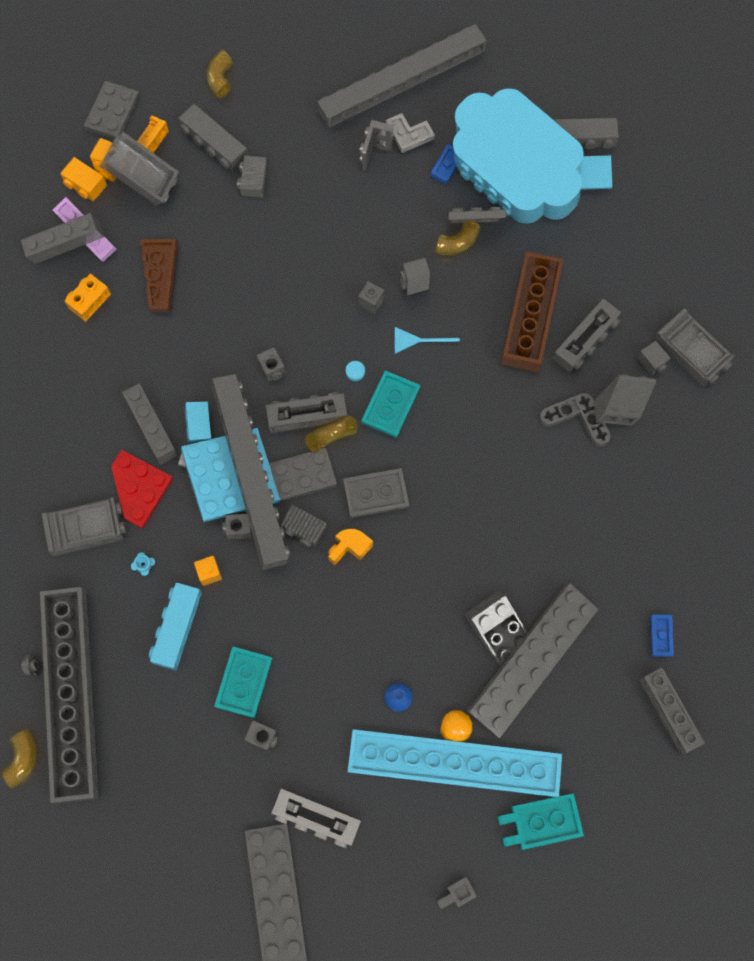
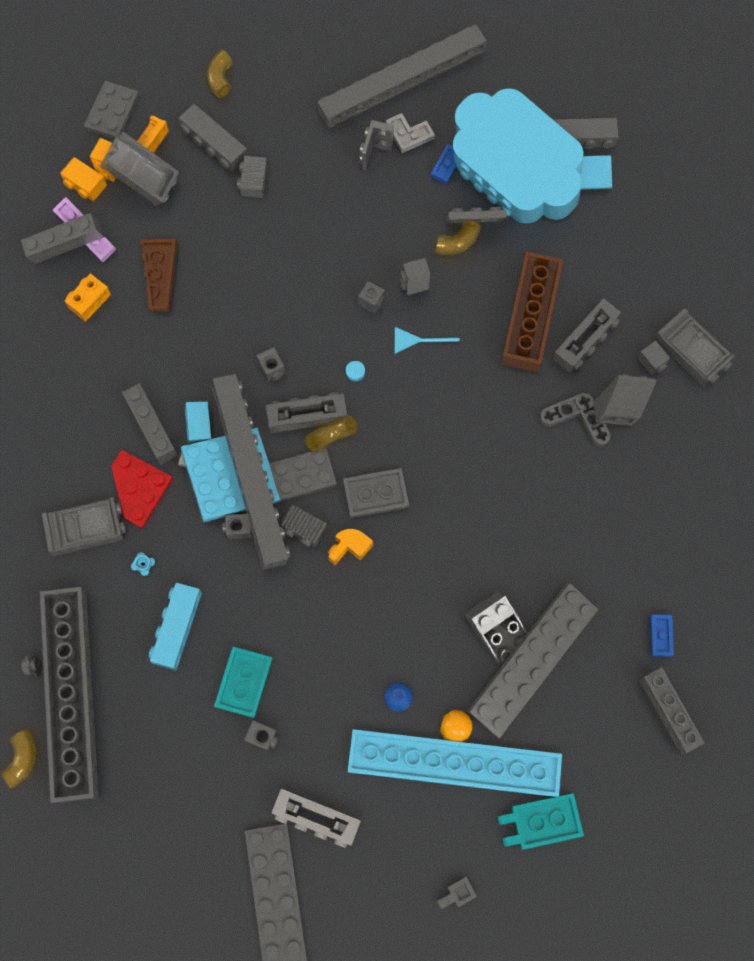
light orange brick [194,556,222,586] -> none
teal plate [361,370,421,438] -> none

